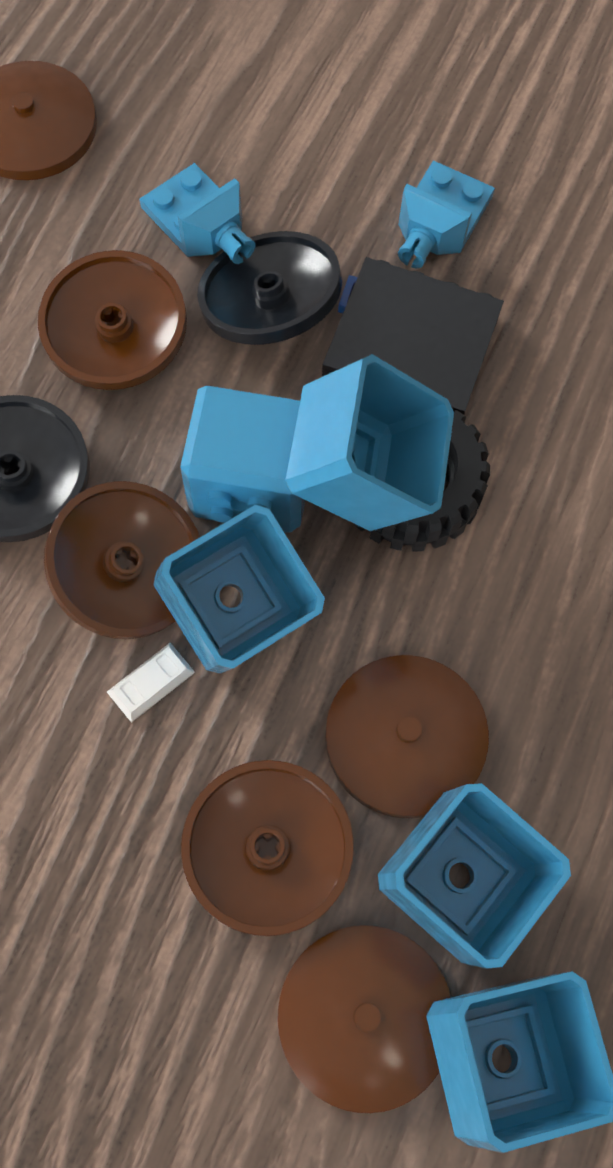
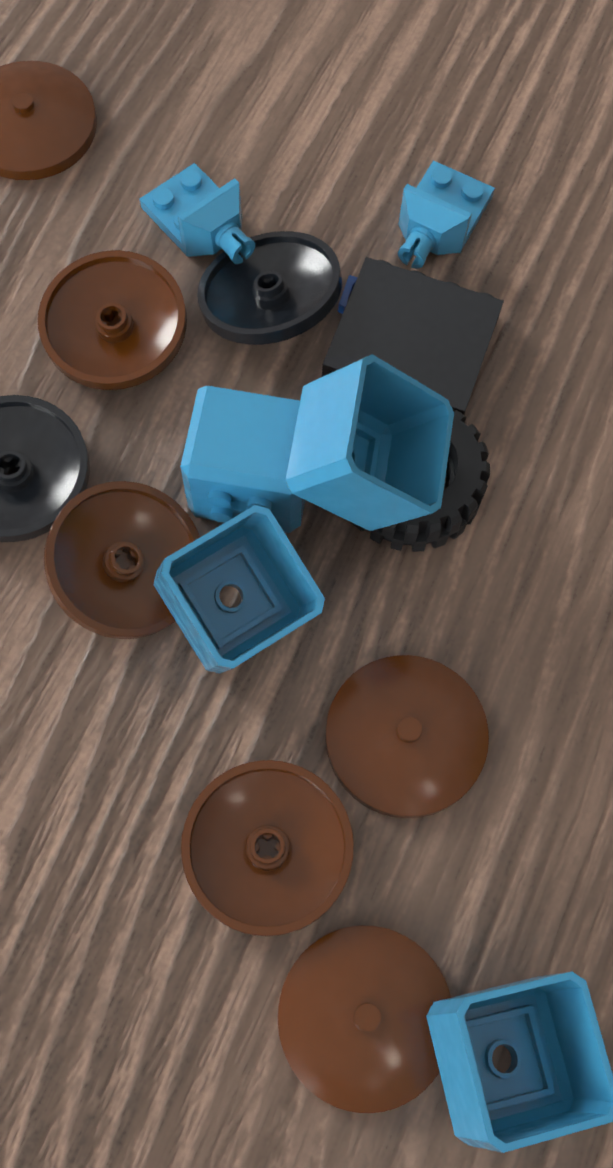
white tile [107,643,195,723] -> none
dark azure plate [378,783,571,969] -> none

